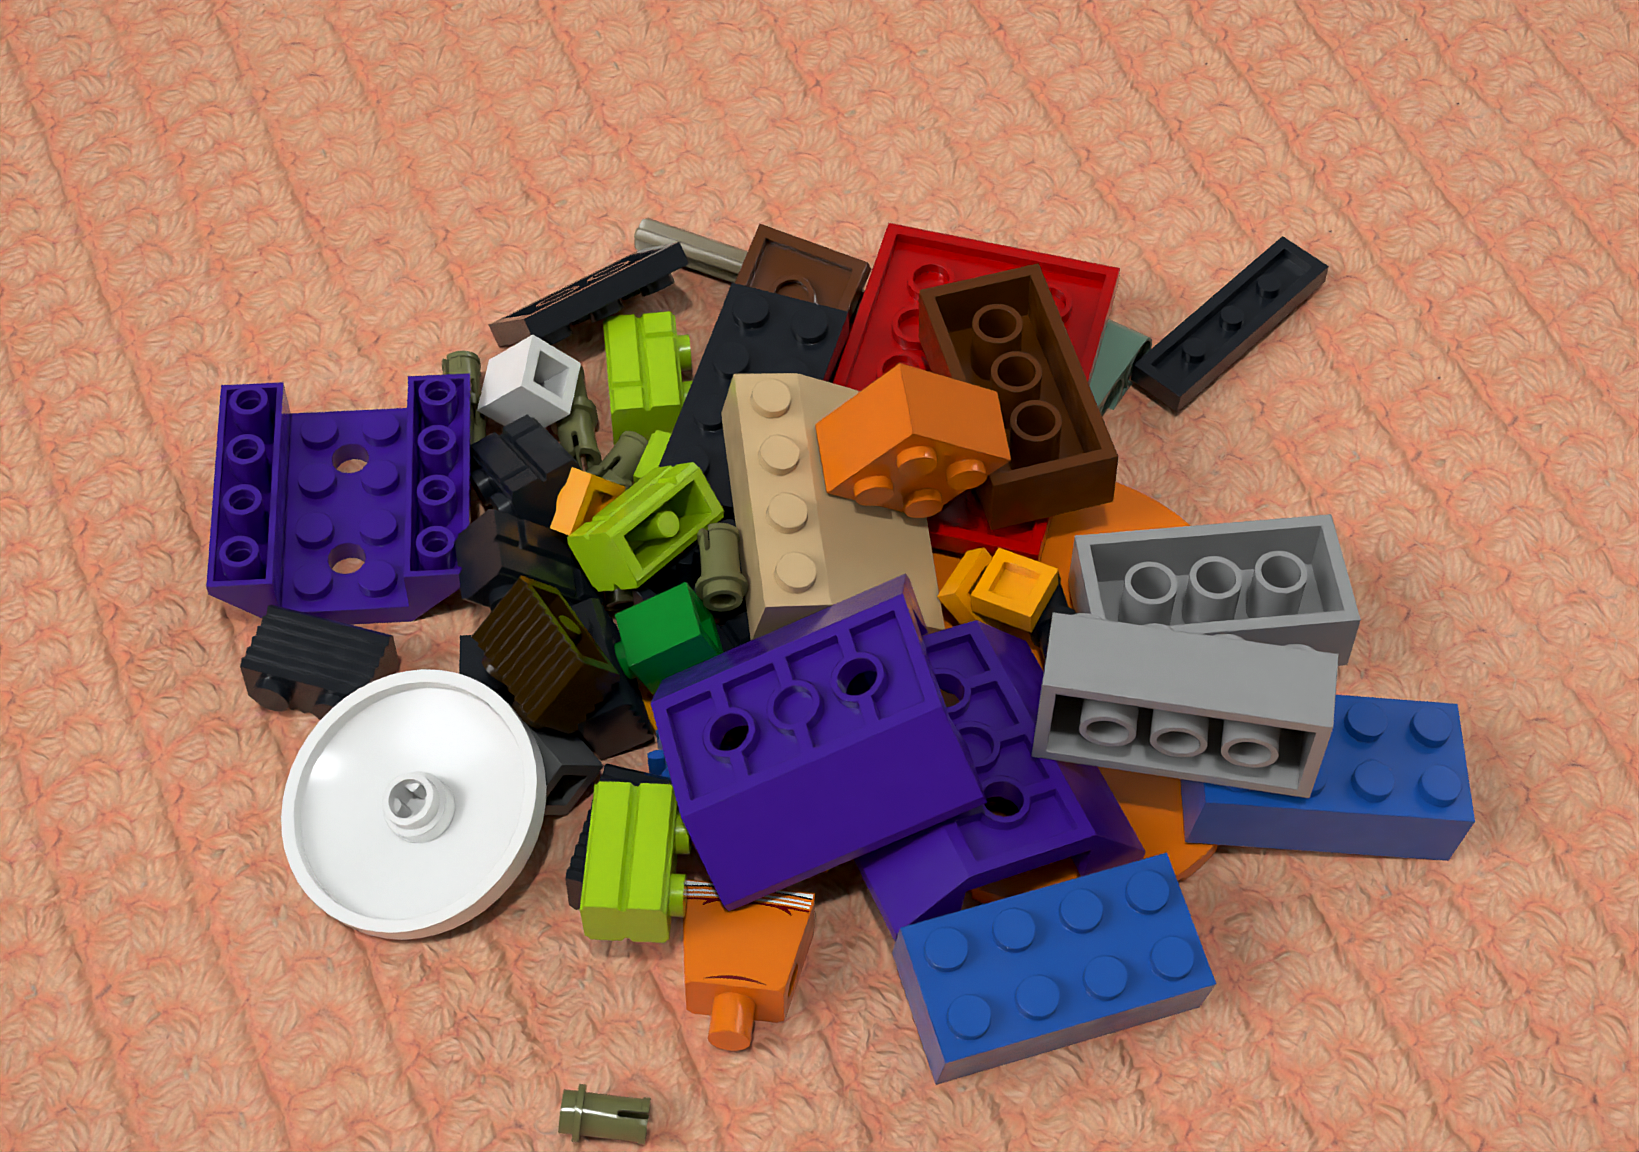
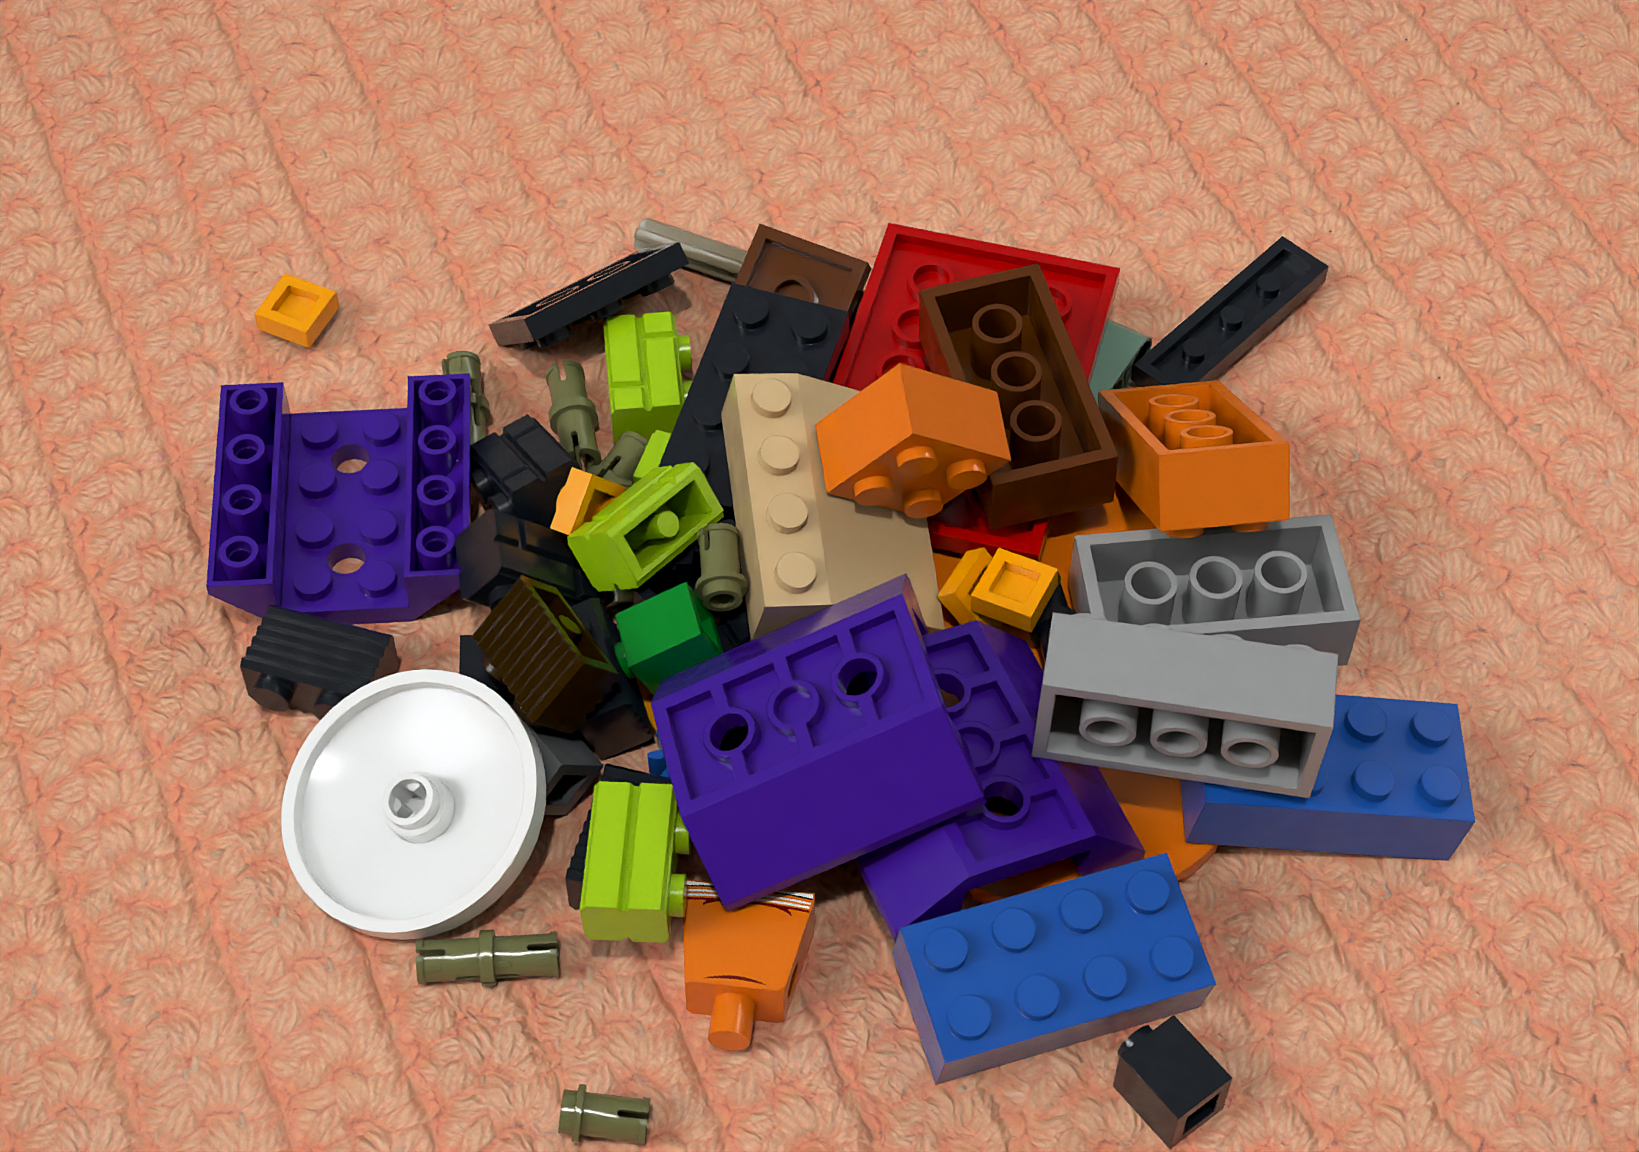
white brick [477,335,581,428] -> none
none -> light orange plate [254,273,339,348]
none -> olive pin [415,929,560,987]
none -> orange brick [1098,380,1290,538]
none -> black brick [1113,1015,1232,1149]

